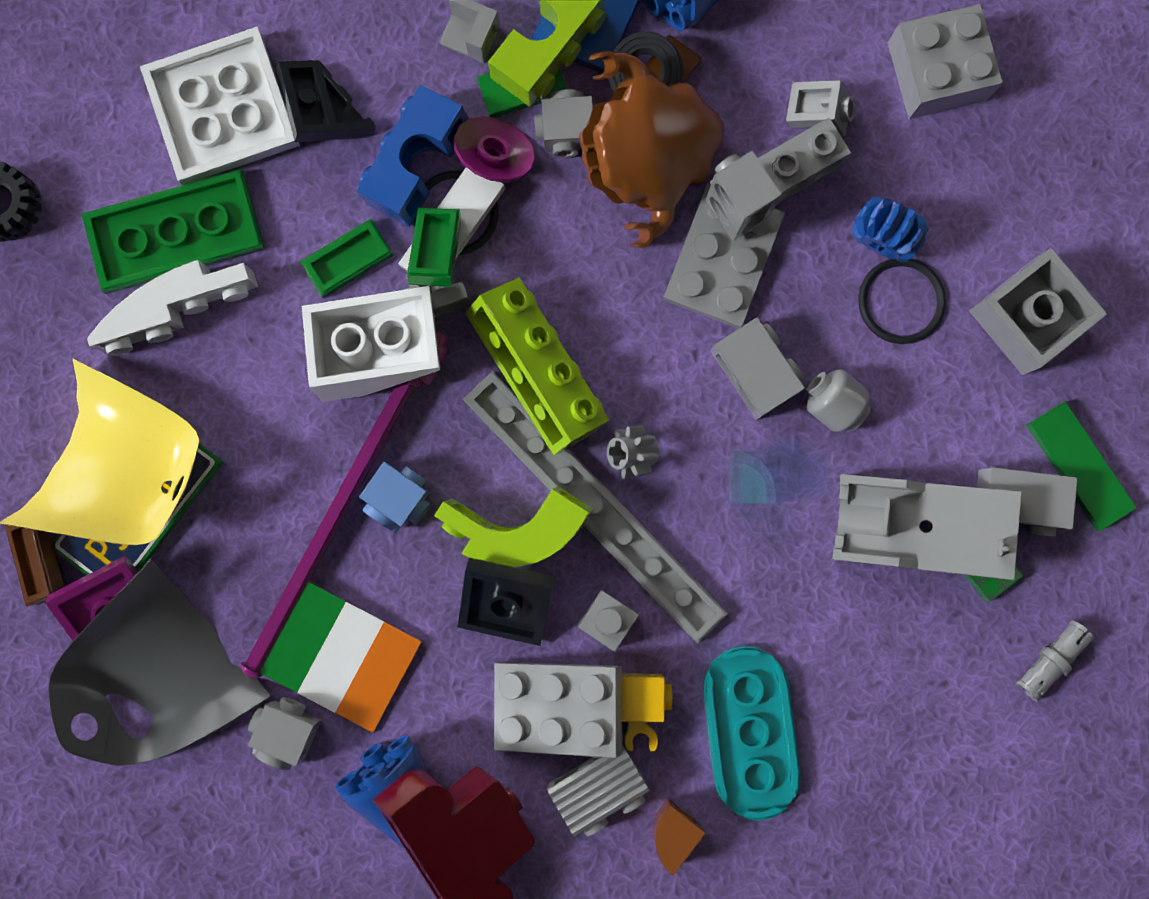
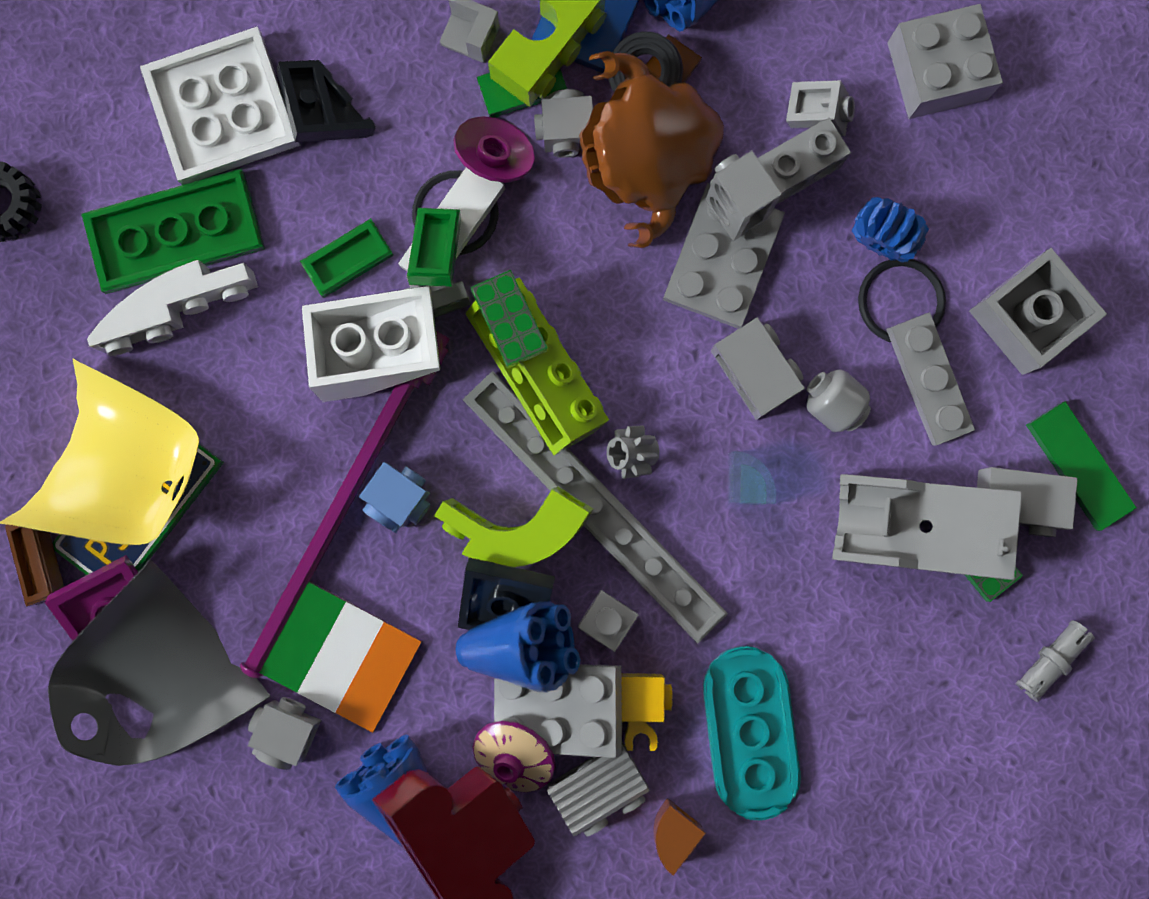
blue arch [356,85,469,228] -> none
none -> blue cone [456,601,580,692]
none -> green tile [471,269,548,368]
none -> dish [472,721,556,792]
none -> light grey plate [886,312,975,446]

